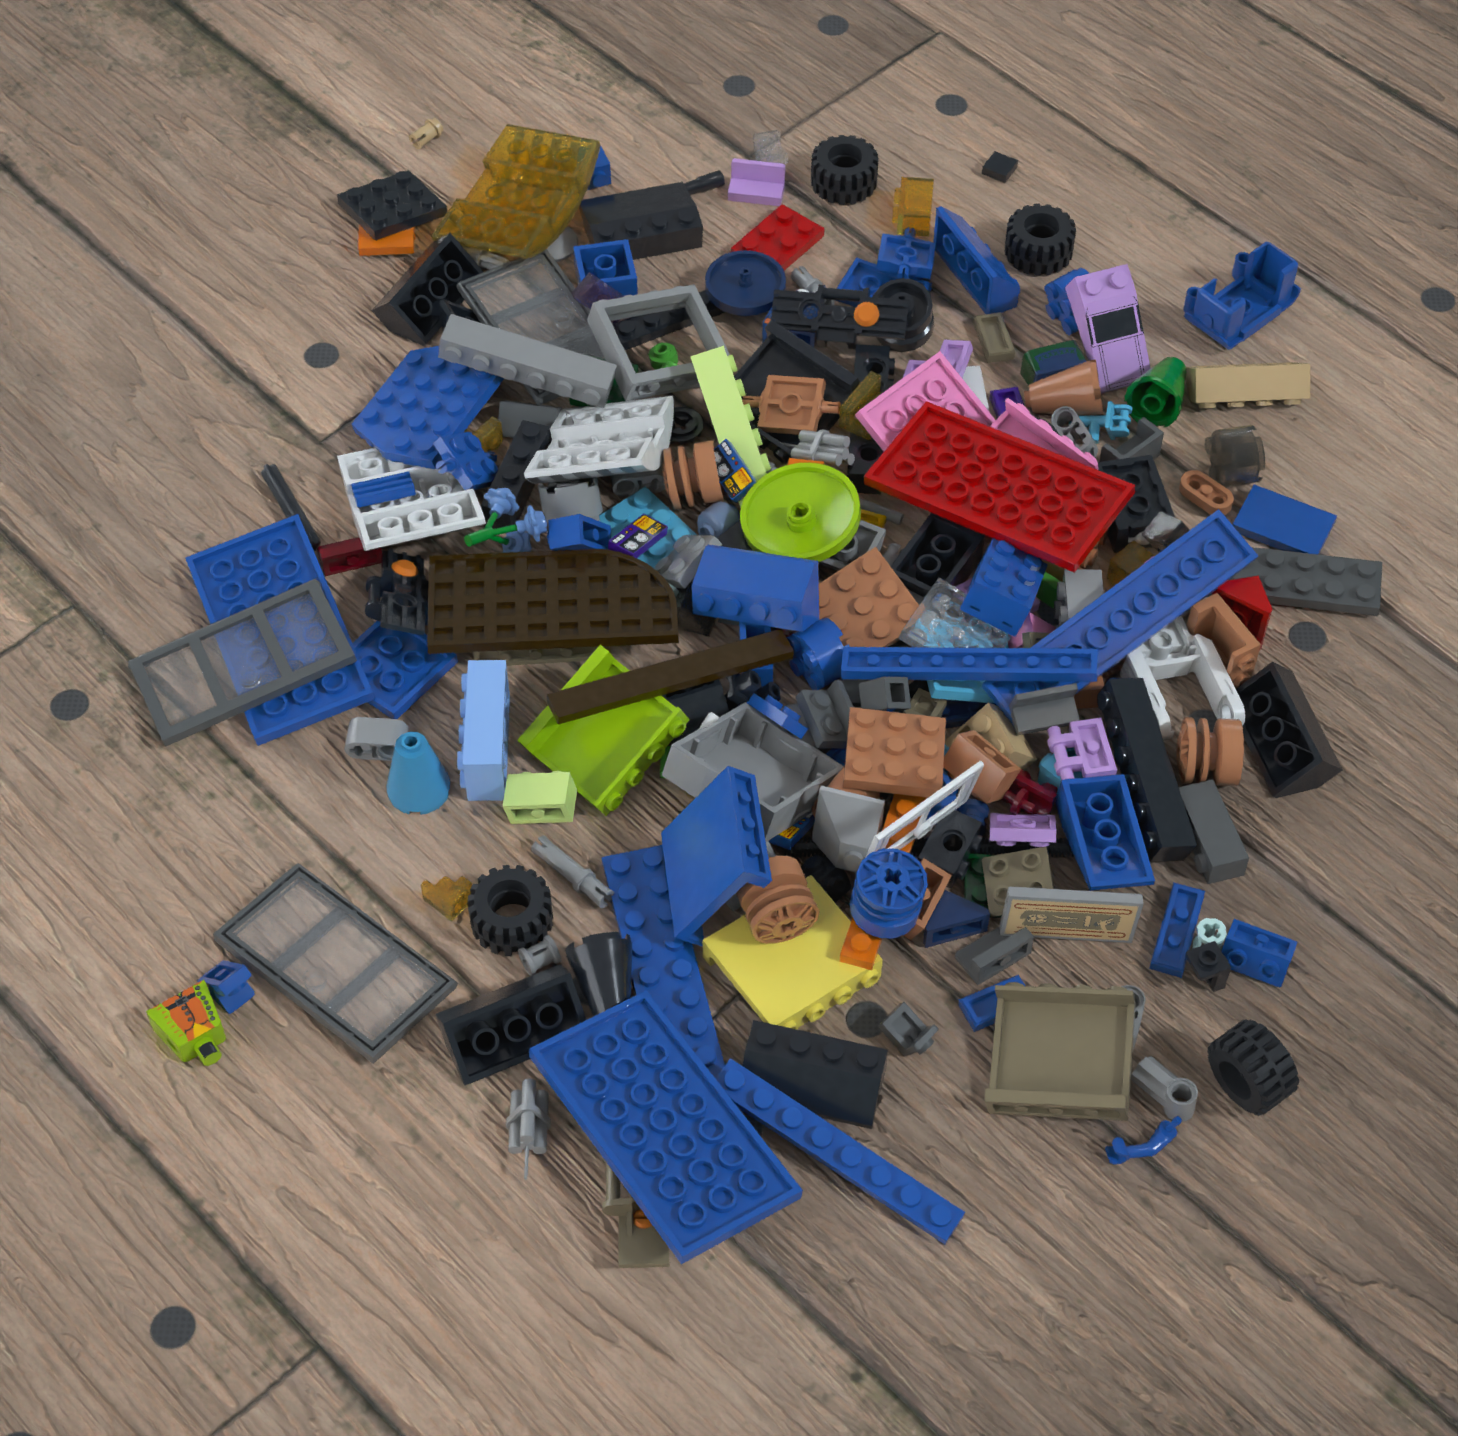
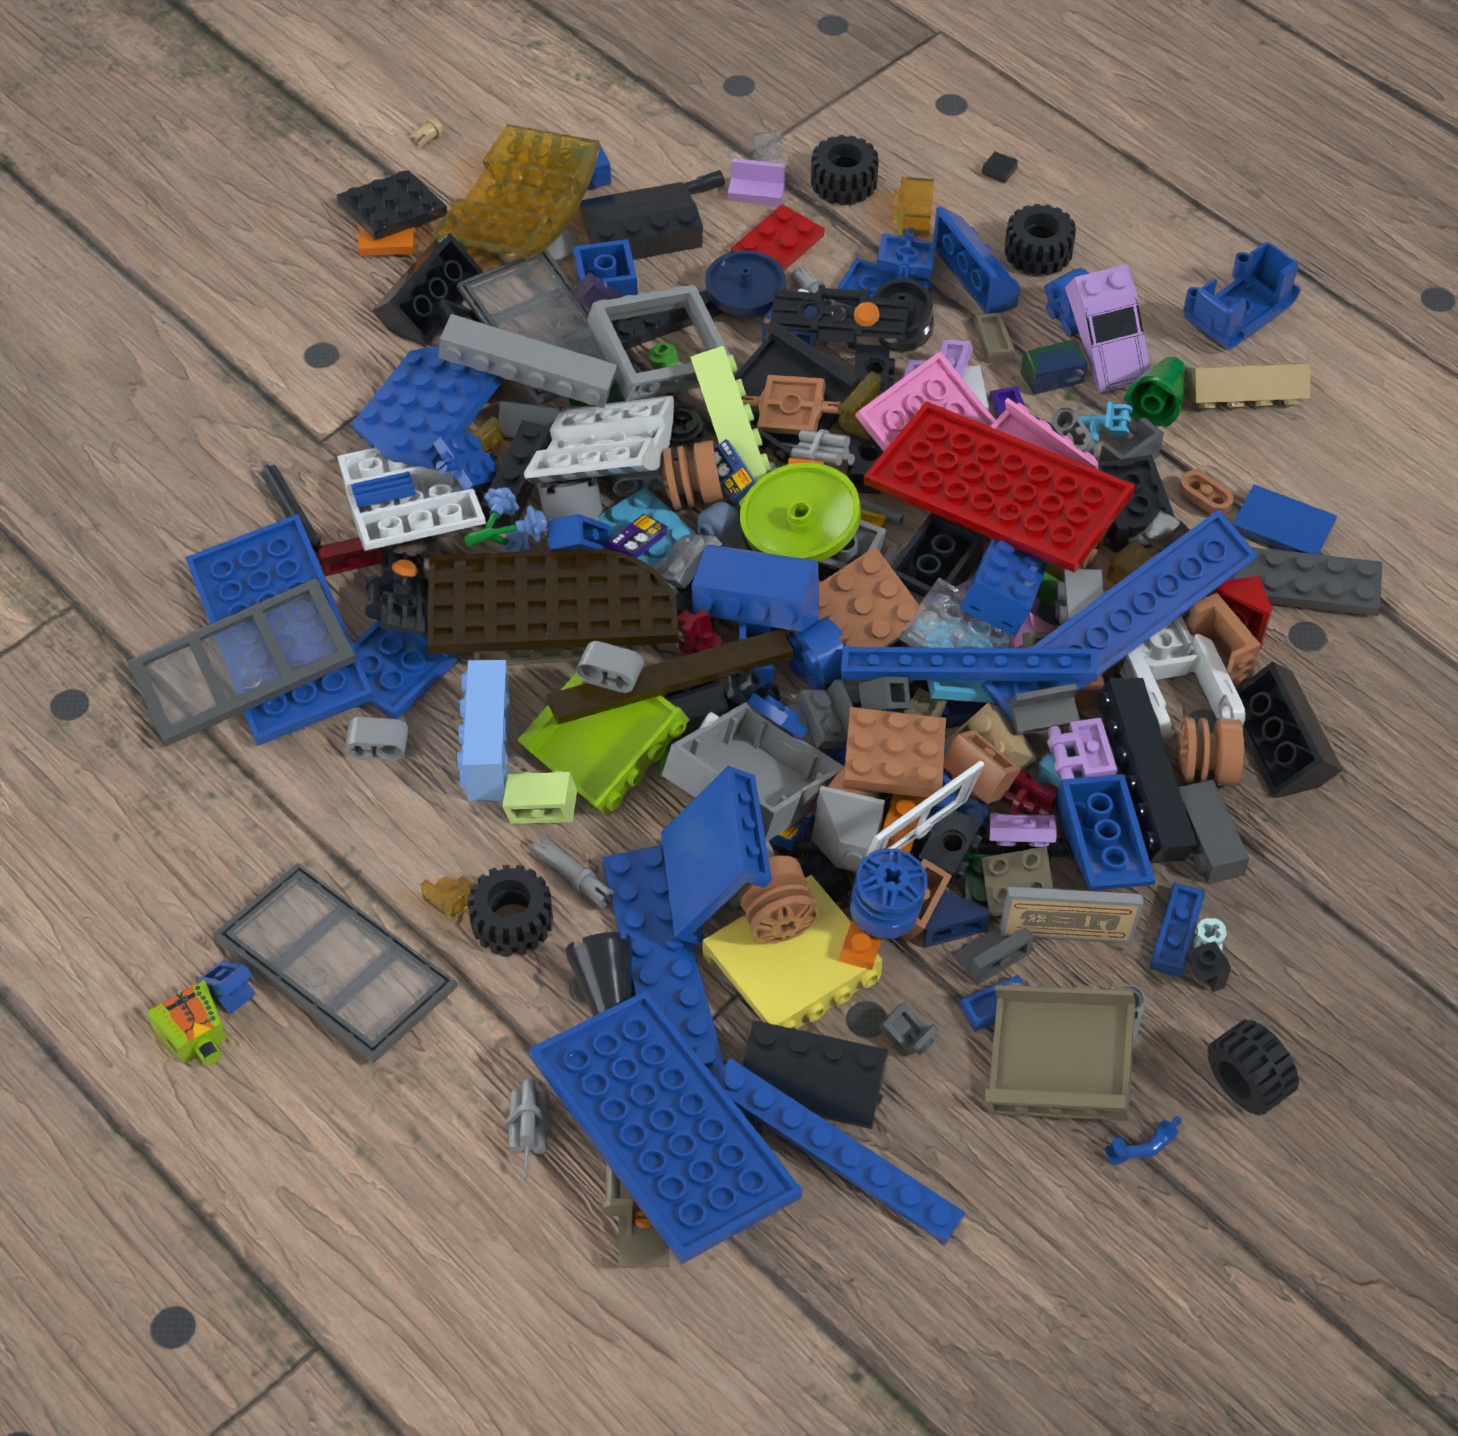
dark azure cone [386,732,450,815] -> none
black slope [435,964,586,1086] -> none
light grey axle [461,243,509,270] -> none
light grey bush [518,935,562,976] -> none
nougat cone [1024,359,1104,416] -> none
light grey piece [1131,1056,1198,1122] -> none
clear smoke brick [1205,425,1265,488] -> none
blue bracket [1222,919,1298,987] -> none
none -> light grey beam [576,641,644,693]
none -> dark red hips [677,609,723,655]

